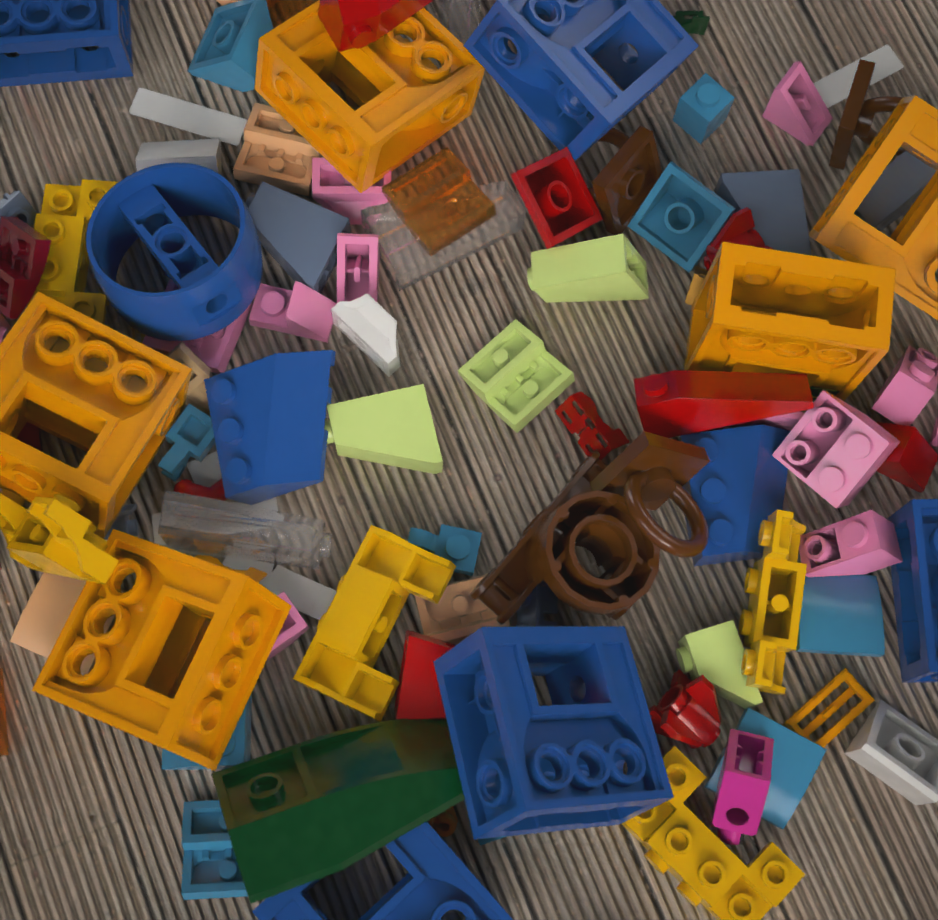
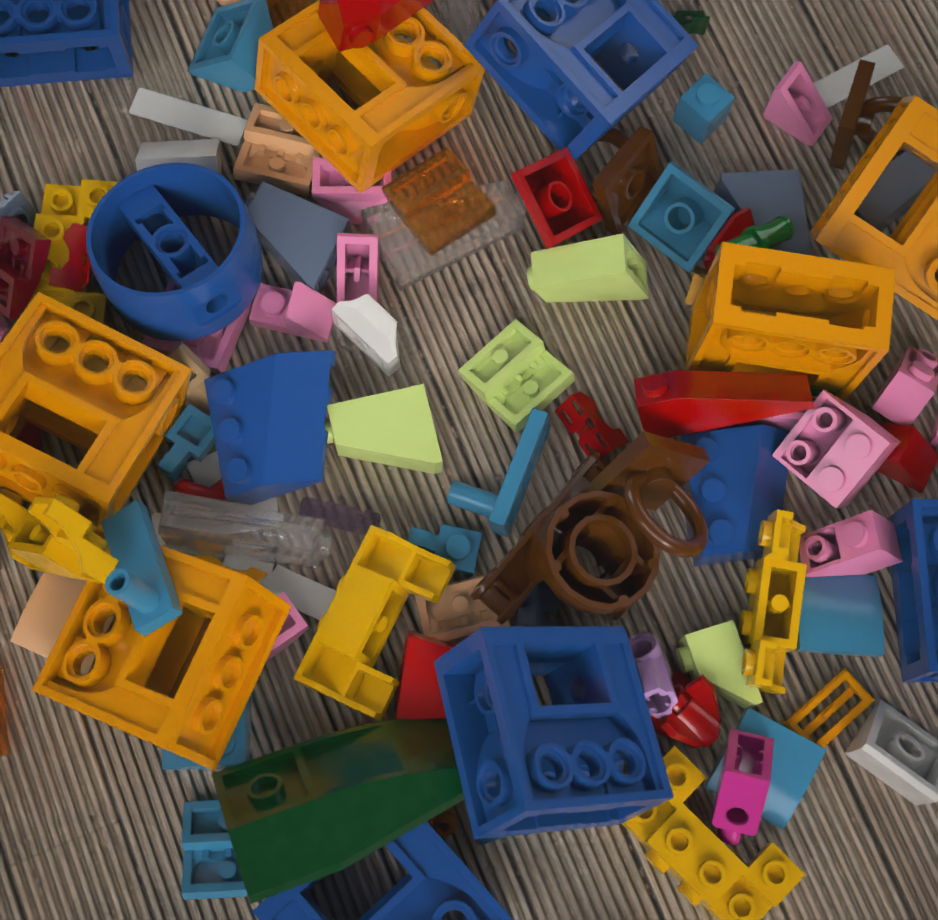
none -> red piece [49,223,91,292]
none -> dark azure piece [101,500,183,636]
none -> axle [298,497,381,535]
none -> dark azure piece [447,408,551,537]
none -> lavender piece [628,632,678,719]
none -> green pin [715,215,794,254]

